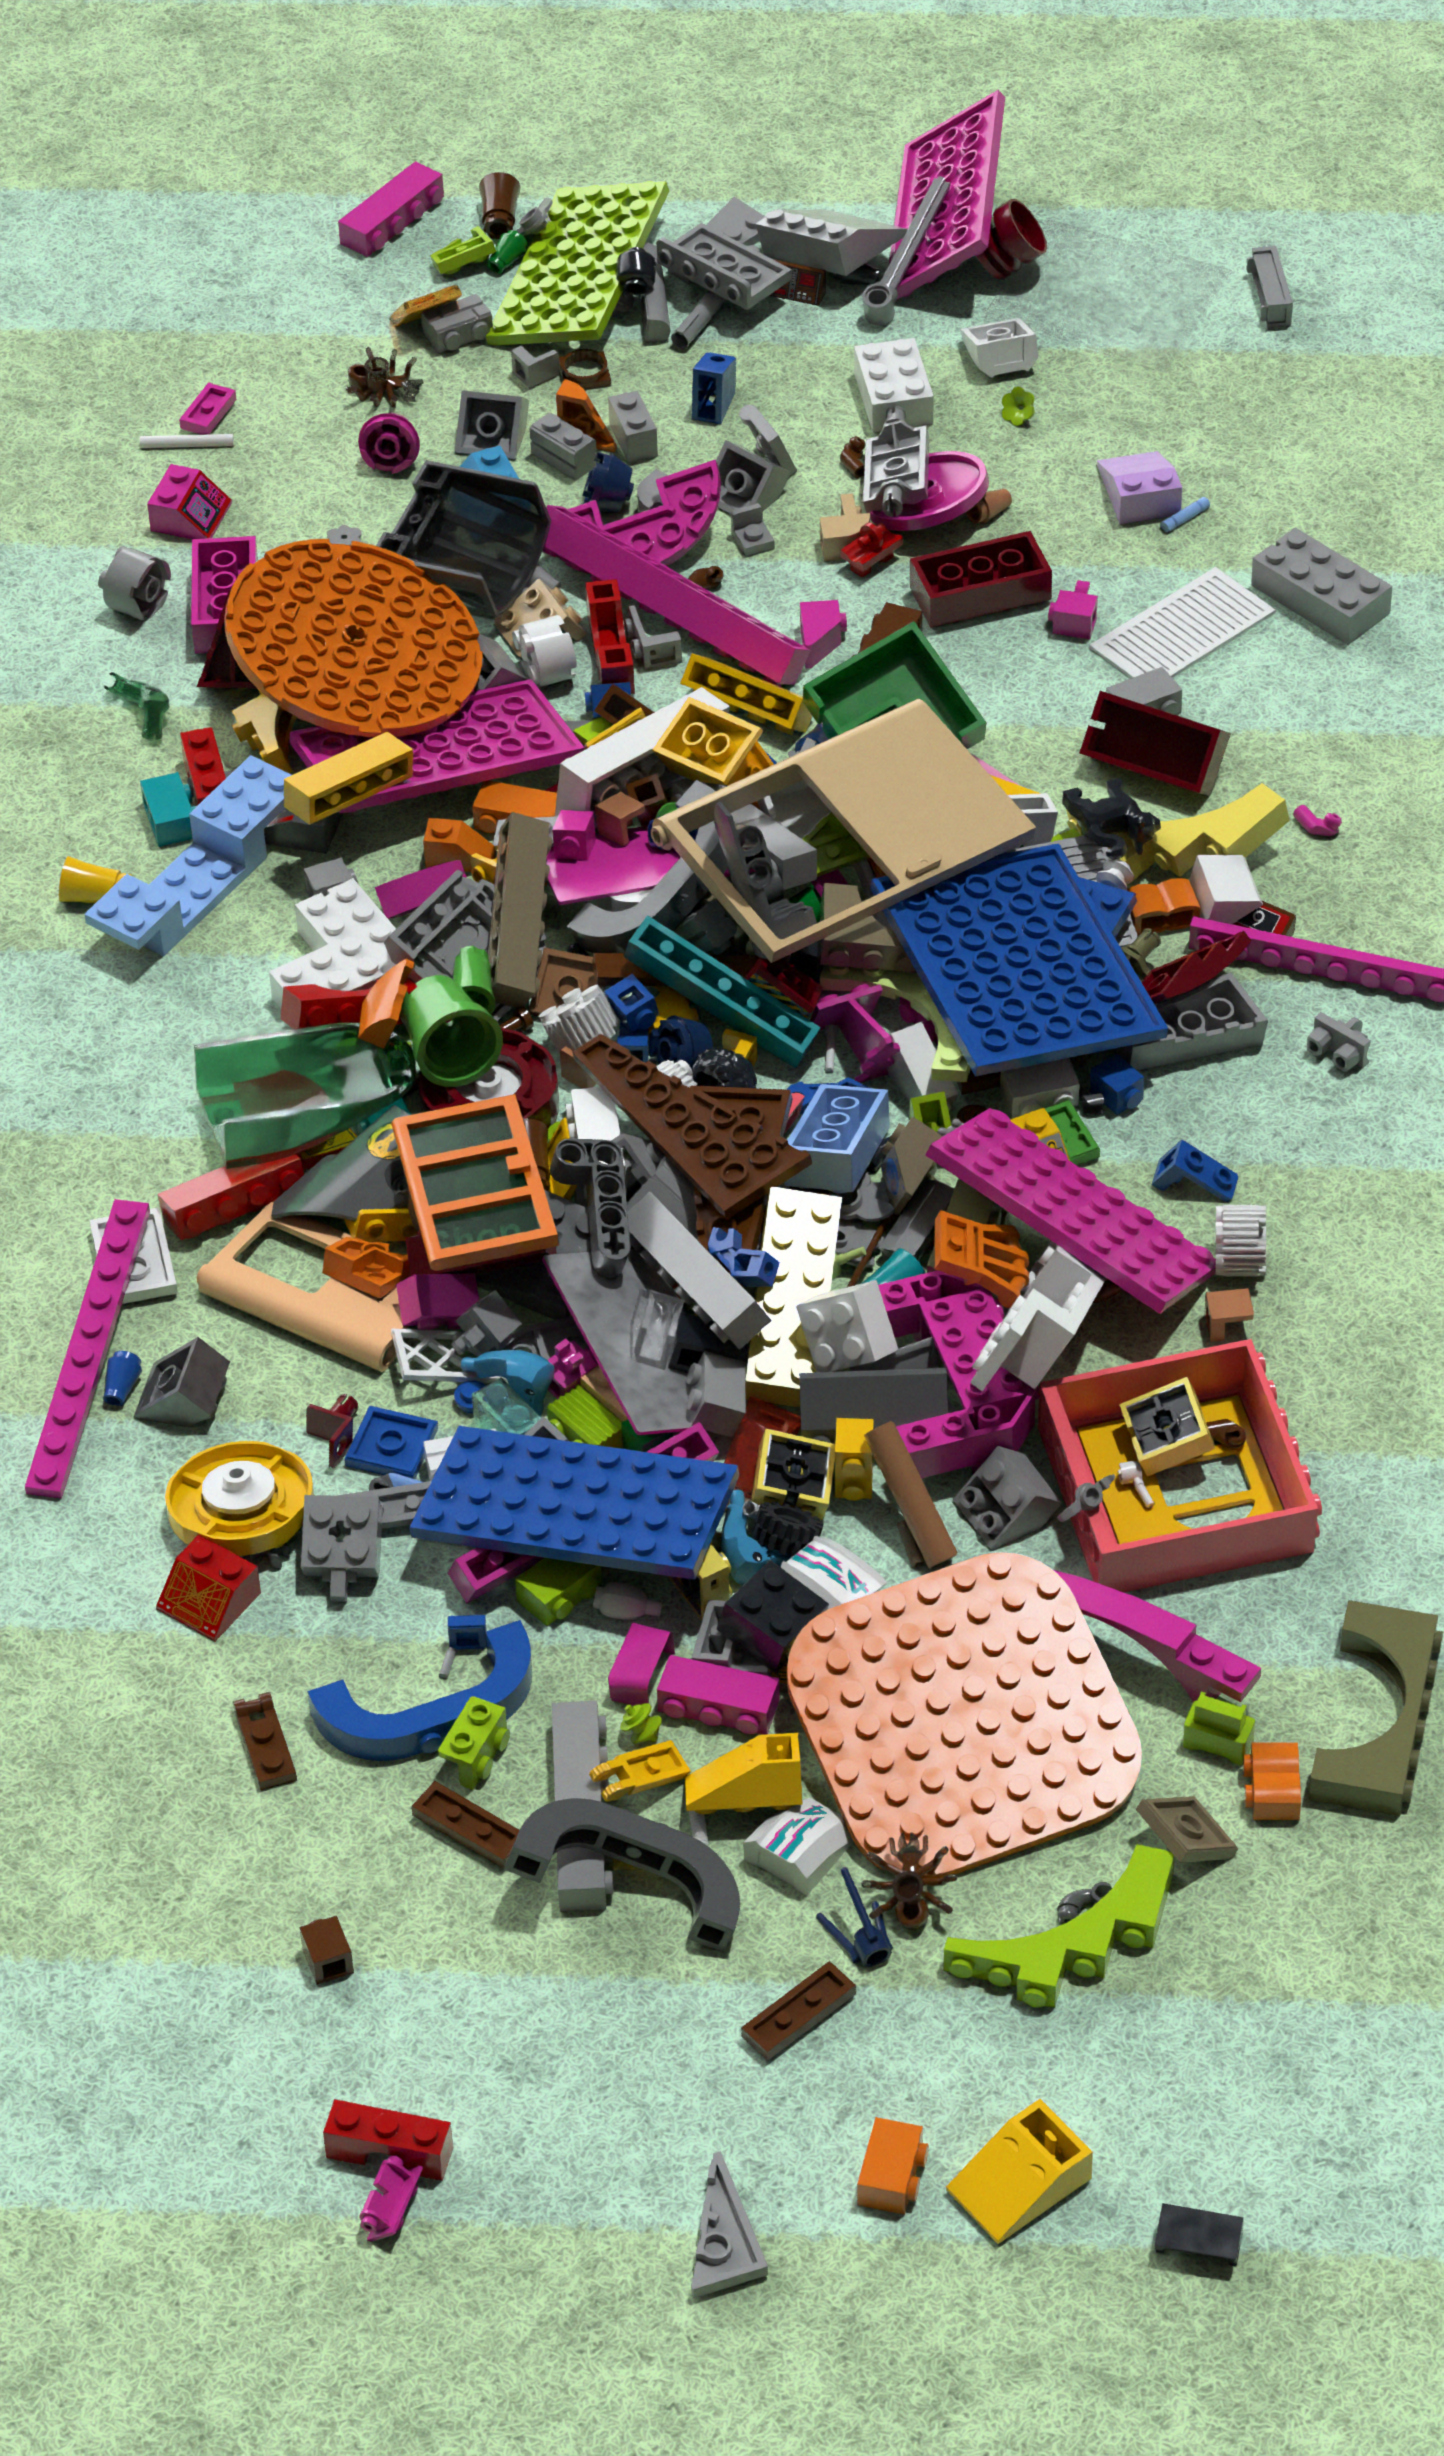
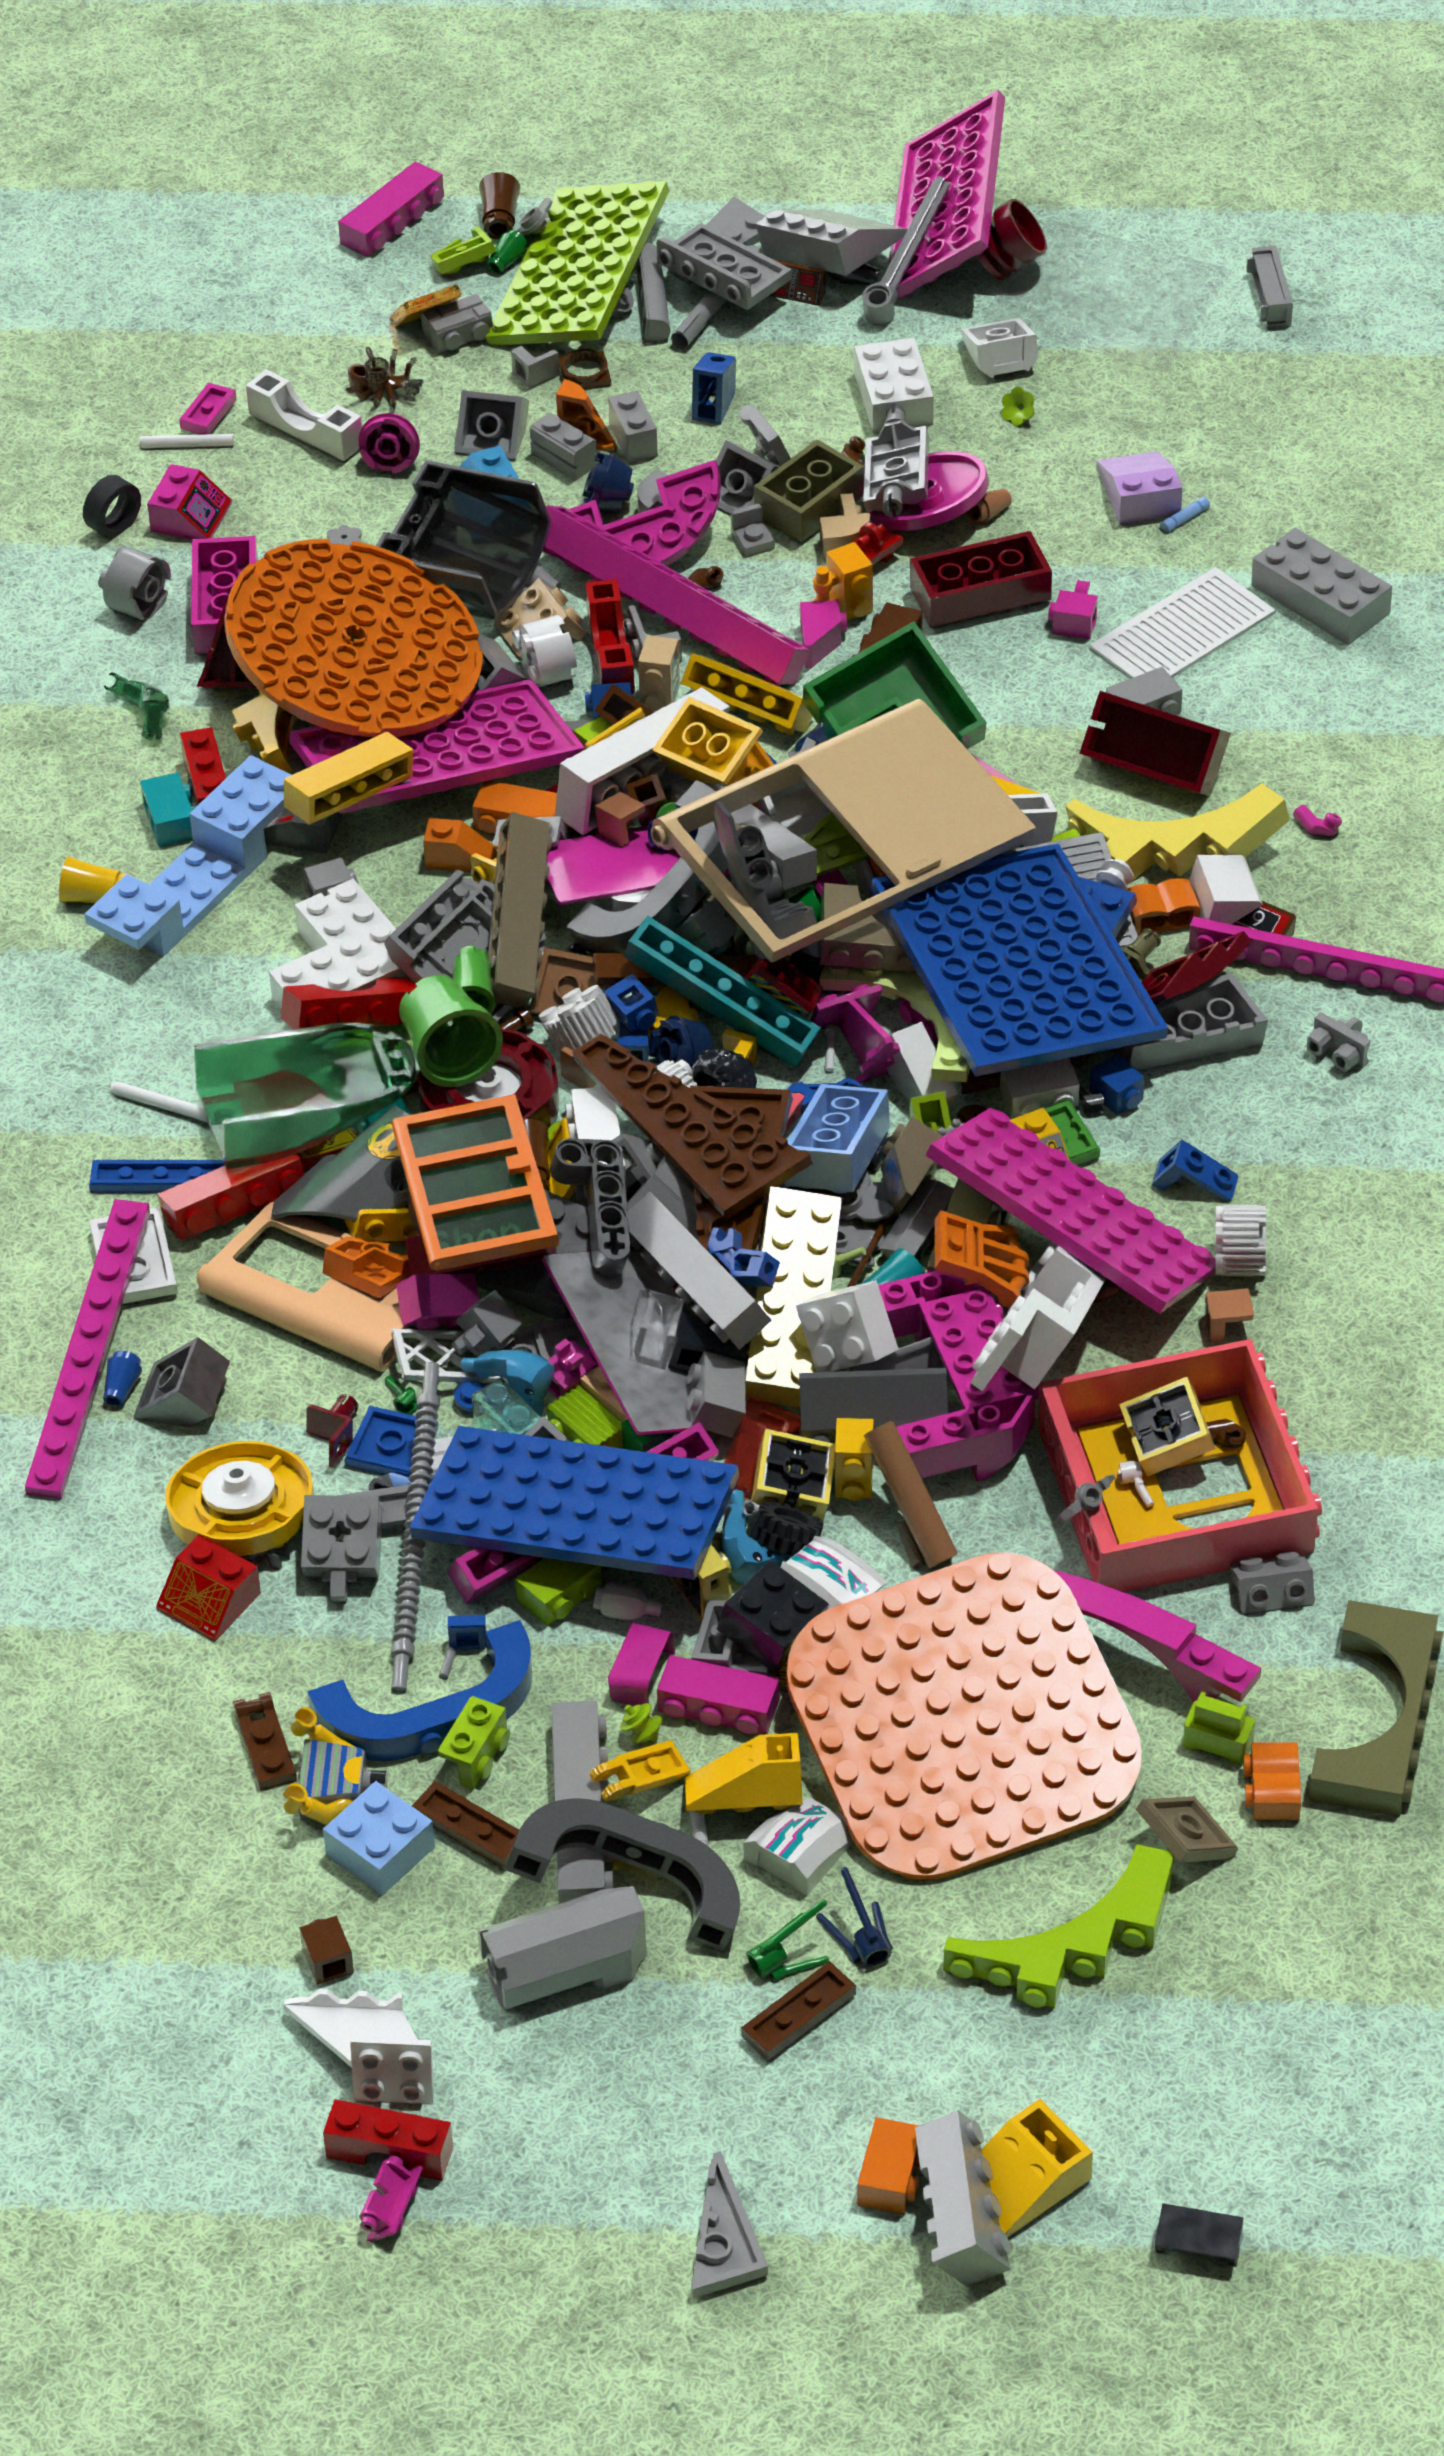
orange slope [358,959,414,1048] -> none
dark pink brick [375,860,467,919] -> none
dark pink brick [552,810,596,860] -> none
black head [616,247,656,295] -> none
animal [861,1832,957,1930] -> none
light grey slope [953,1446,1062,1550] -> none
dark grey arm [1057,1882,1112,1924] -> none
black animal [1062,778,1161,860] -> none
none -> black tyre [83,475,141,538]
none -> blue tile [89,1160,232,1193]
none -> white bar [110,1082,254,1141]
none -> white arch [246,369,362,461]
none -> torso [283,1707,388,1825]
none -> white piece [284,1989,434,2104]
none -> light blue brick [323,1781,435,1896]
none -> green hand [385,1376,417,1414]
none -> light grey hose [391,1362,440,1692]
none -> light grey brick [478,1886,647,2009]
none -> tan brick [638,635,680,711]
none -> green plant [746,1899,829,1982]
none -> olive brick [754,440,864,542]
none -> light orange brick [813,542,873,621]
none -> light grey wedge [915,2110,1011,2286]
none -> light grey bracket [1230,1552,1315,1614]

